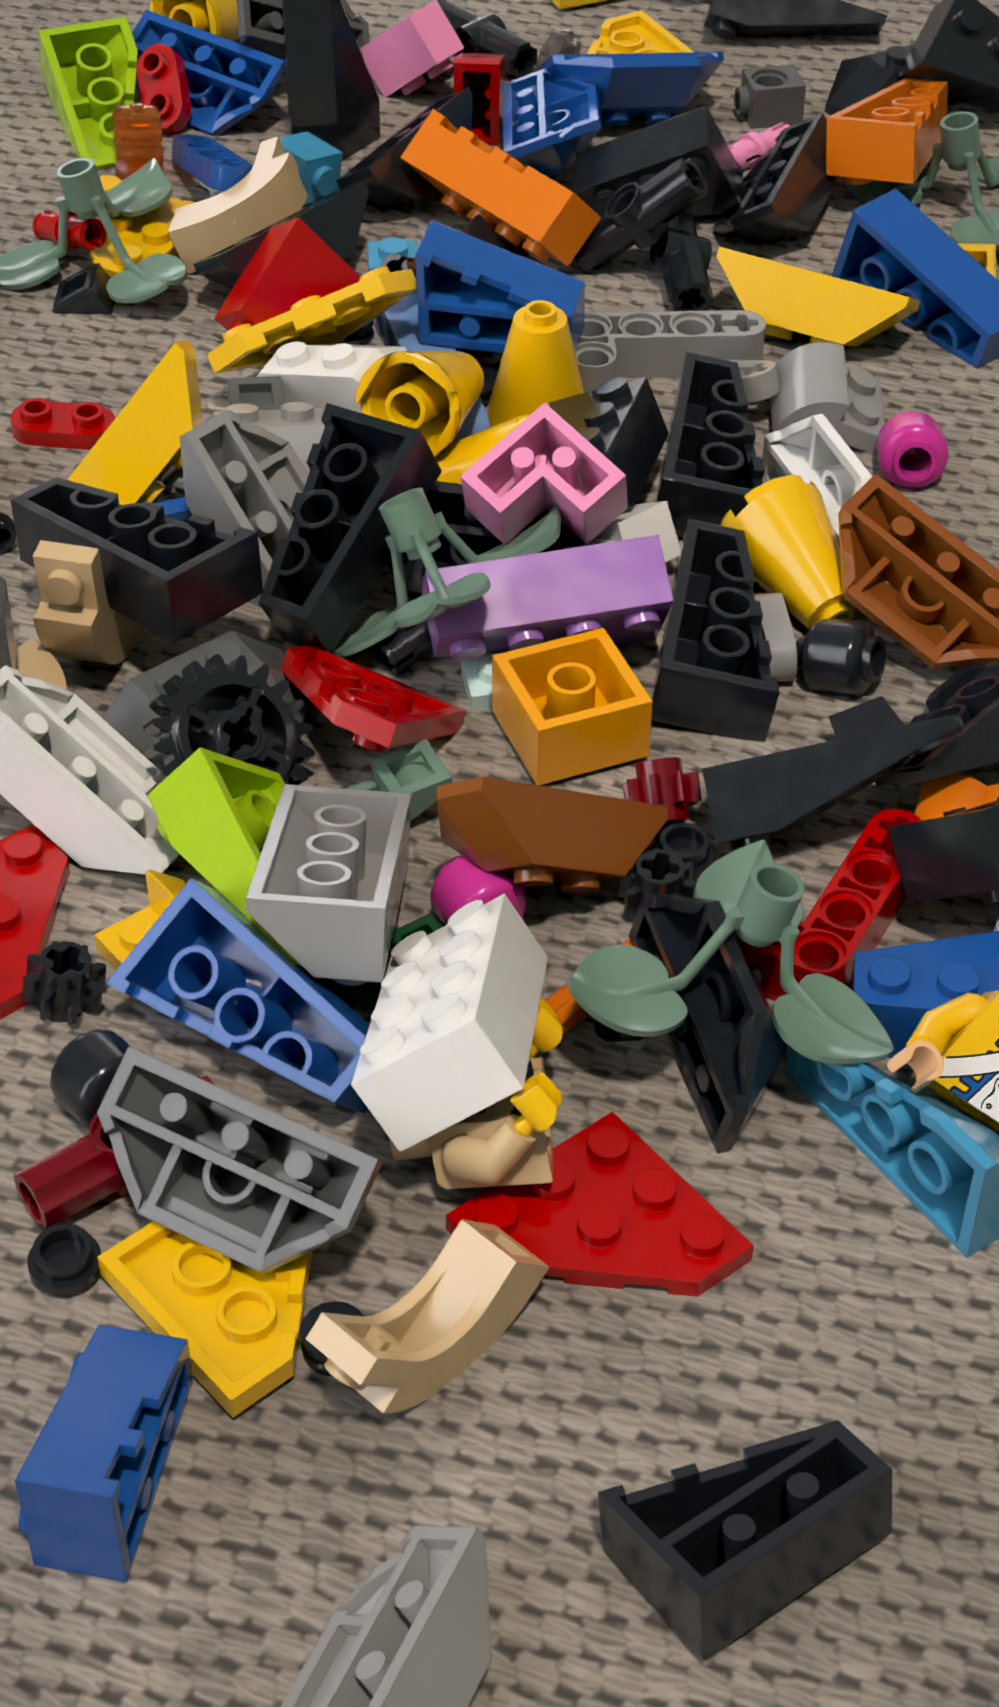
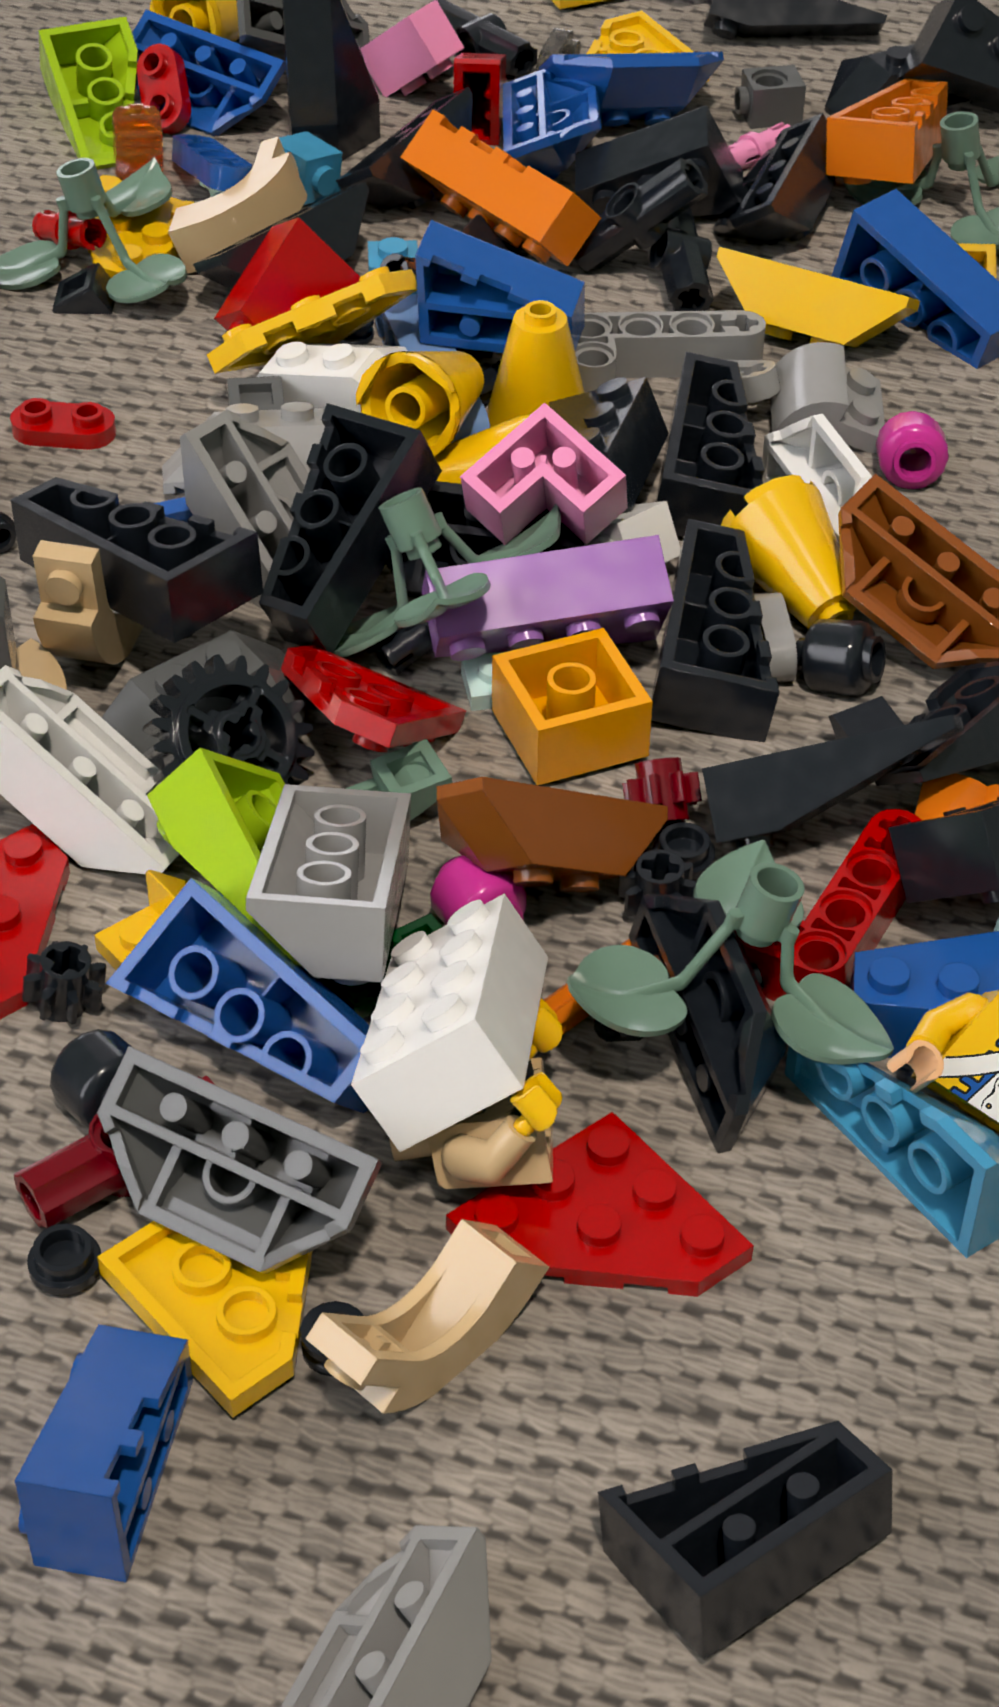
yellow wedge [67,340,203,505] -> none

